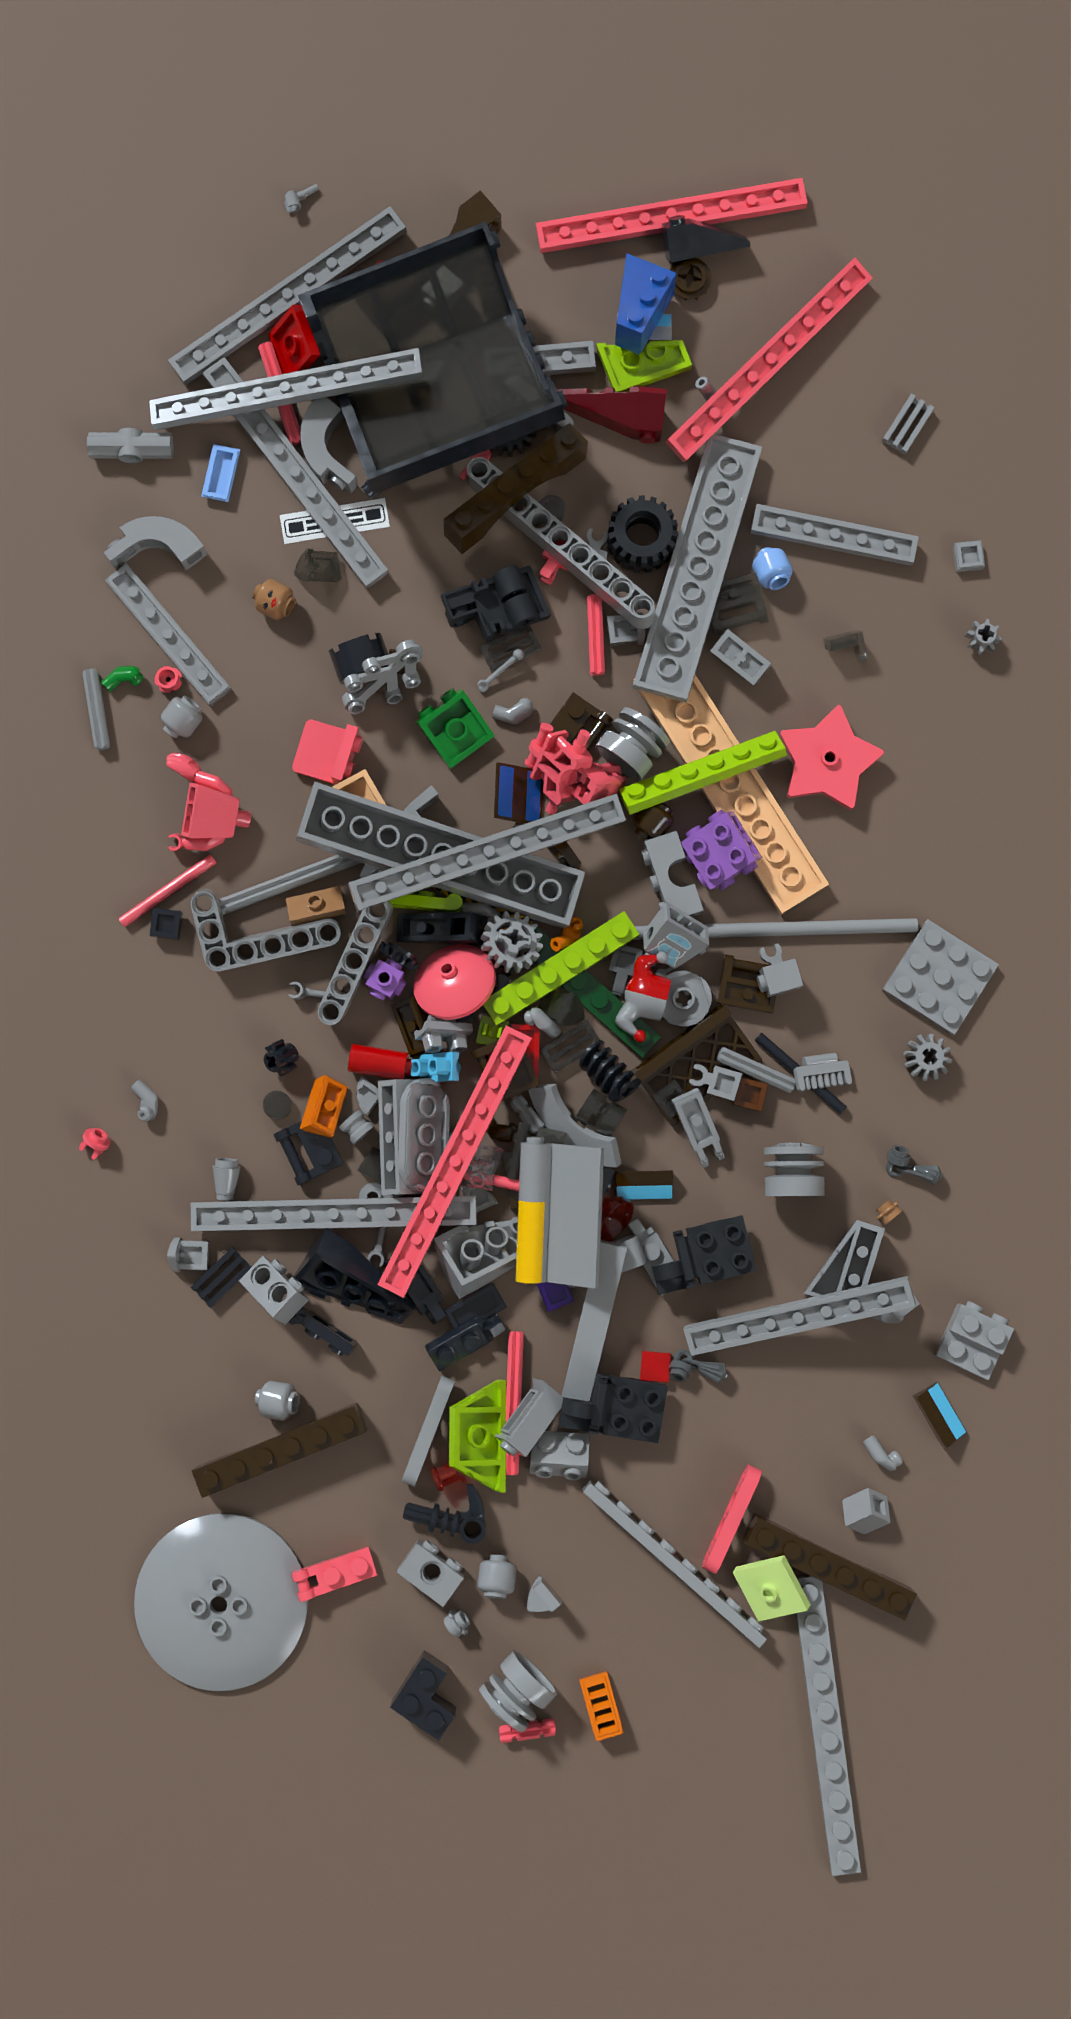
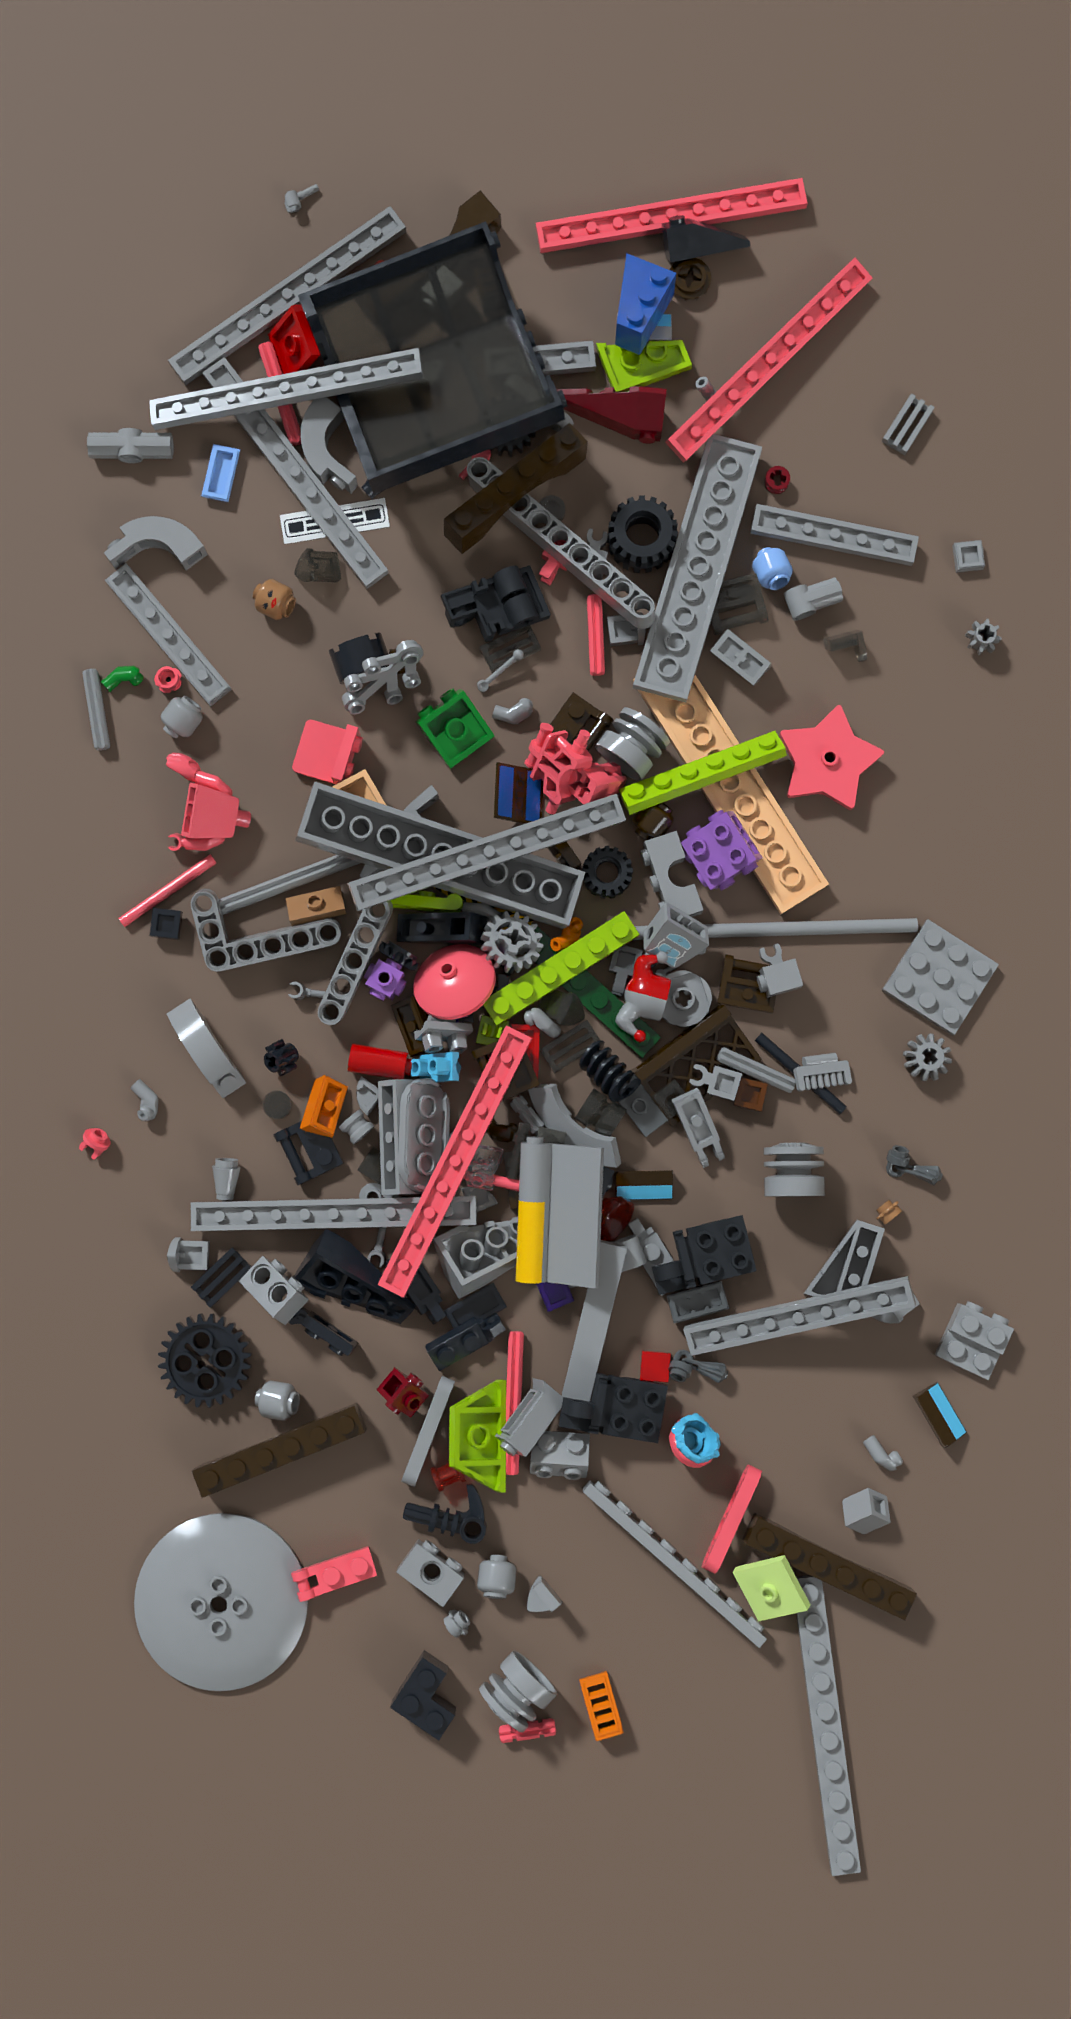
none -> black gear [158,1313,252,1408]
none -> light grey arch [167,998,246,1098]
none -> dark red brick [376,1367,429,1418]
none -> black tyre [582,846,633,899]
none -> dark grey plate [619,1076,668,1137]
none -> dark grey plate [666,1281,729,1323]
none -> medium azure hair [669,1413,721,1468]
none -> dark red bush [764,466,790,494]
none -> light grey piece [784,577,843,621]

